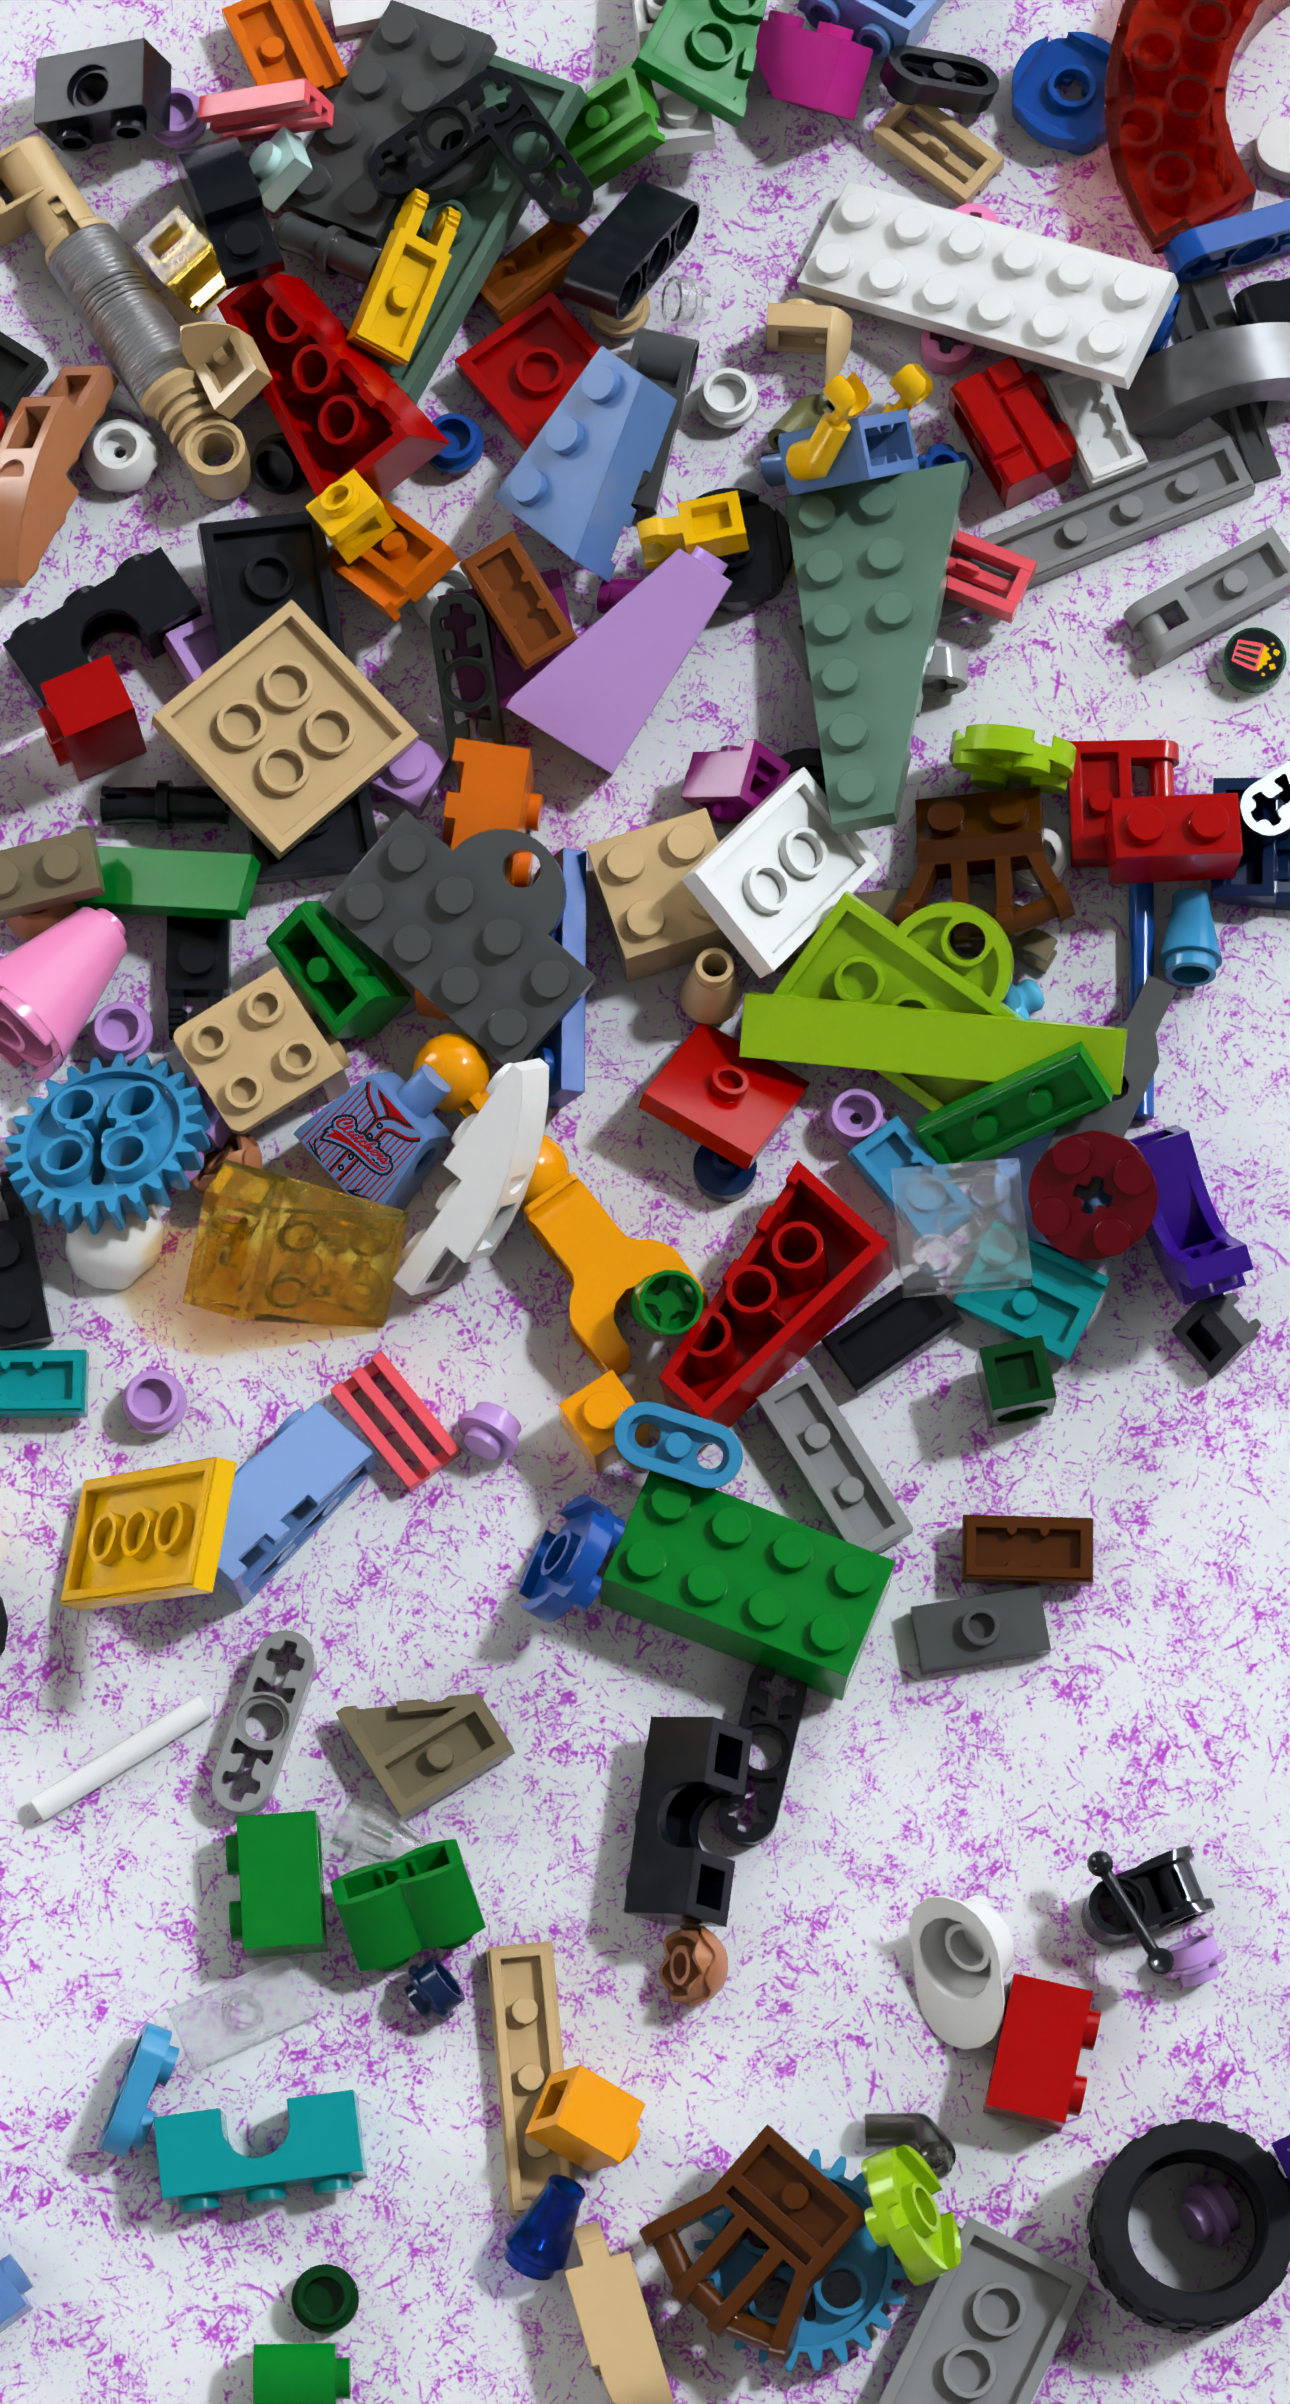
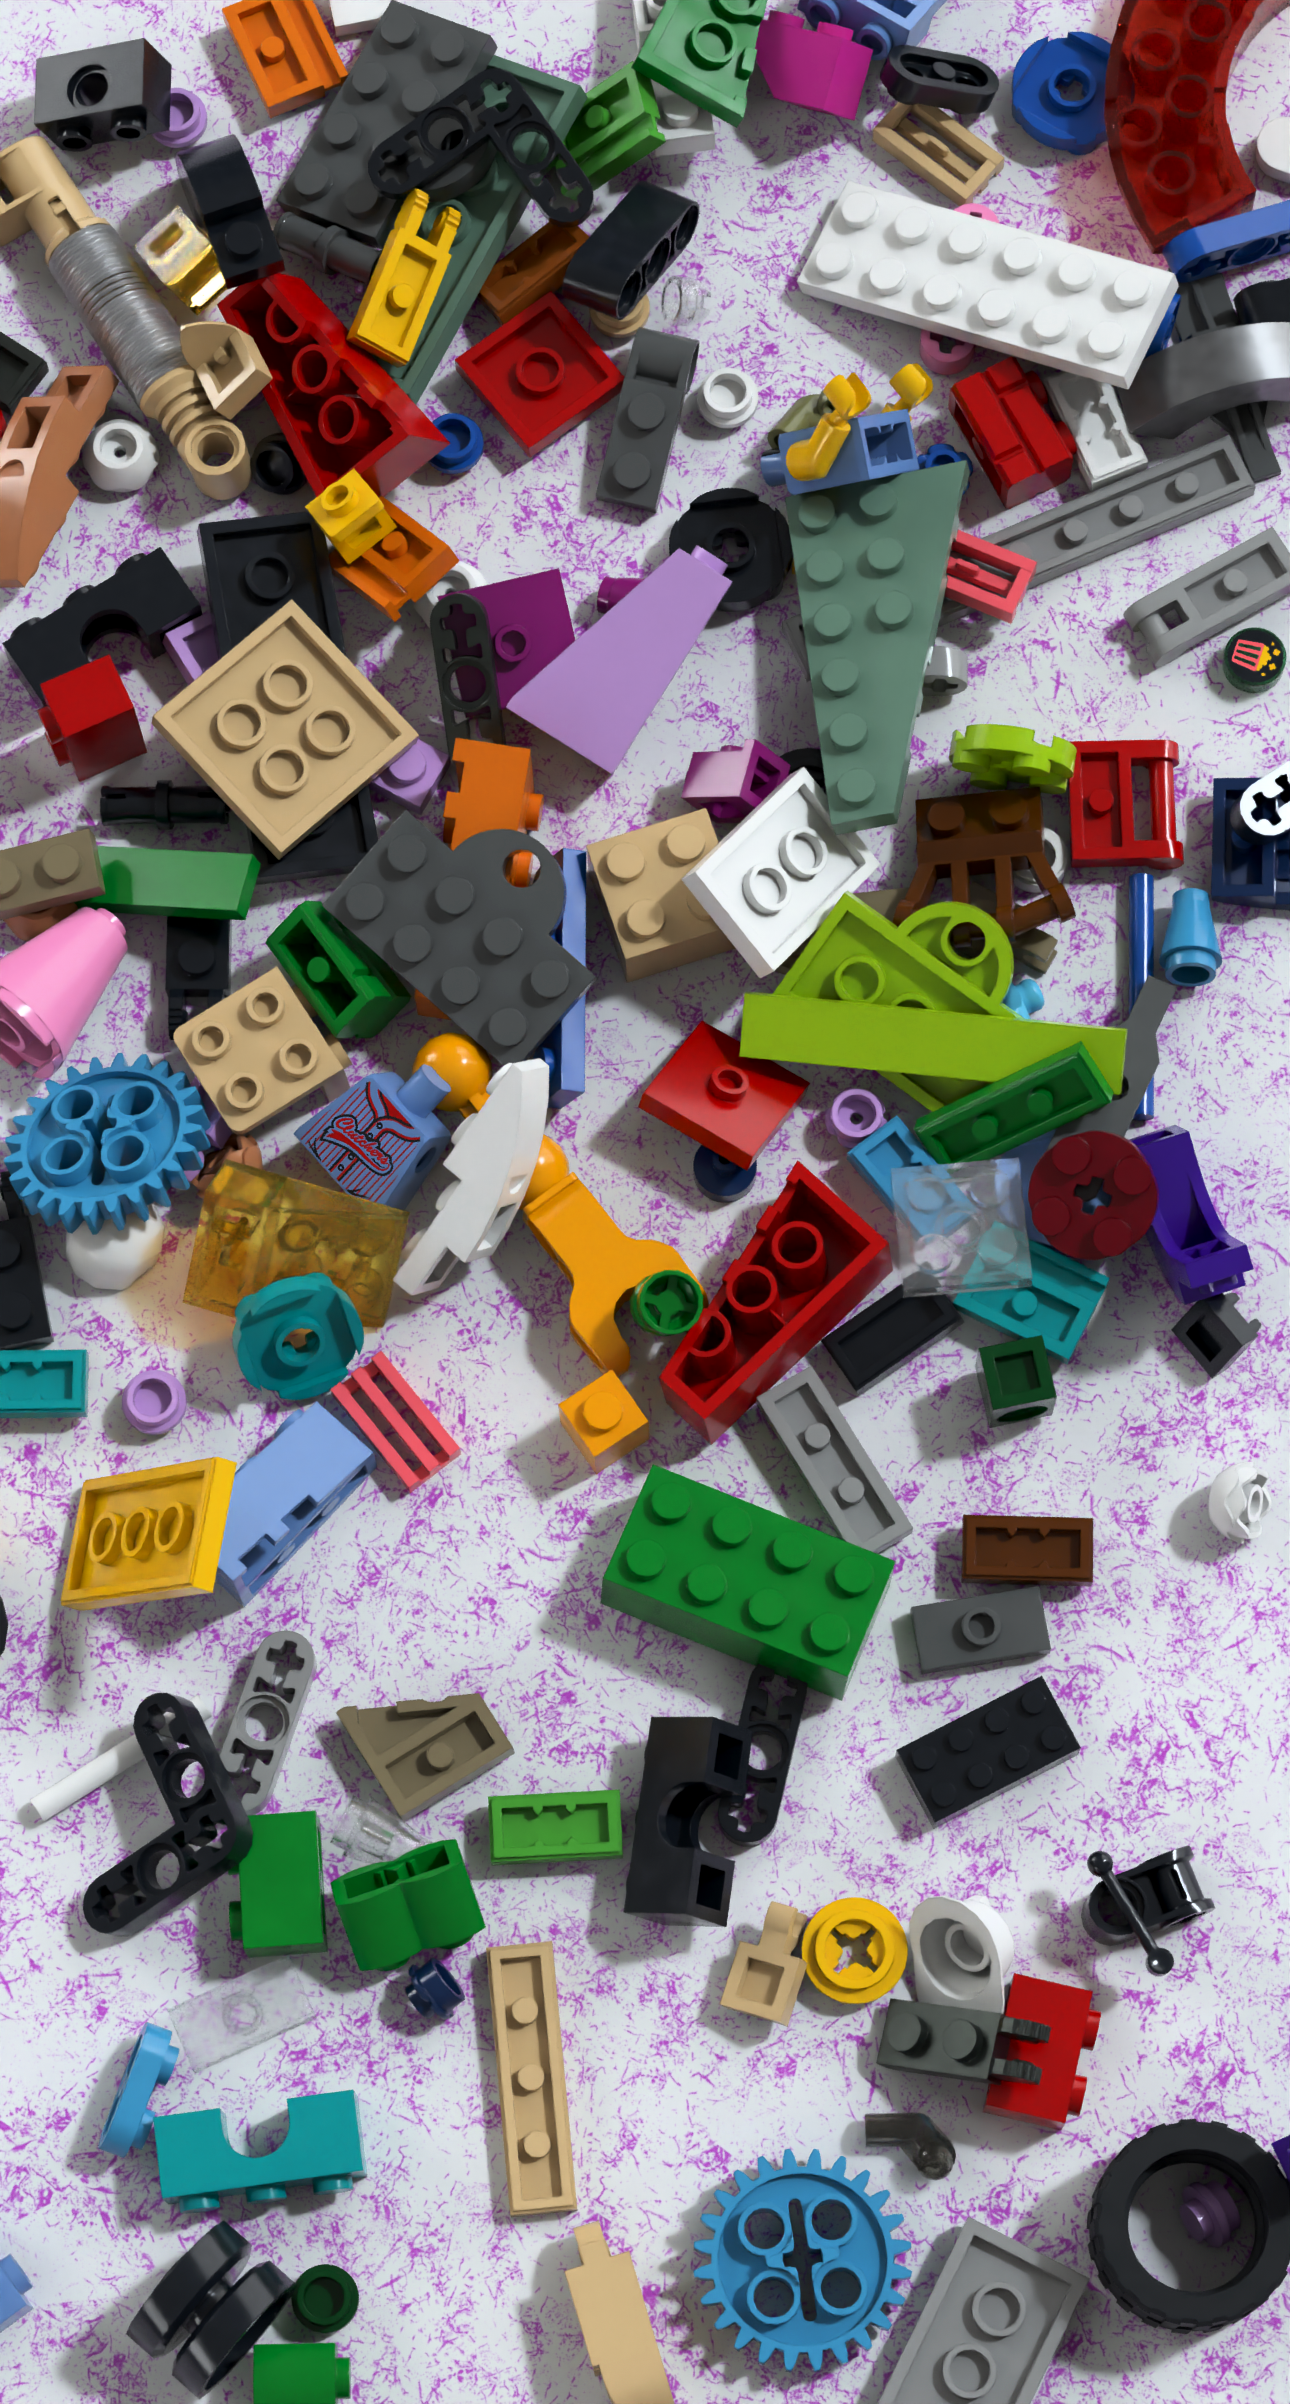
lavender plate [90,1001,154,1064] -> none
coral tile [198,78,334,143] -> none
light aqua plate [249,126,313,213] -> none
lavender plate [458,1402,521,1460] -> none
dark orange plate [459,531,578,672] -> none
medium blue wedge [493,345,677,583] -> none
clear blue cone [504,2174,586,2281] -> none
blue plate [519,1495,625,1623] -> none
light orange brick [525,2065,645,2172] -> none
dark azure plate [614,1402,743,1489] -> none
yellow plate [636,490,749,569] -> none
reddish brown plate [639,2124,866,2365] -> none
nougat plate [659,1923,728,2008] -> none
tan cone [679,948,742,1025] -> none
tan plate [766,298,853,387] -> none
lime plate [861,2144,962,2286] -> none
red brick [1104,793,1243,884] -> none
lavender plate [1165,1933,1227,1988] -> none
none -> black beam [83,1693,253,1937]
none -> black wheel [126,2220,297,2399]
none -> teal plate [232,1272,364,1400]
none -> bright green plate [488,1789,623,1866]
none -> tan plate [720,1901,808,2027]
none -> yellow gear [802,1897,908,2005]
none -> pearl dark grey hinge [876,1998,1051,2085]
none -> black piece [895,1676,1081,1829]
none -> white plate [1209,1461,1271,1544]

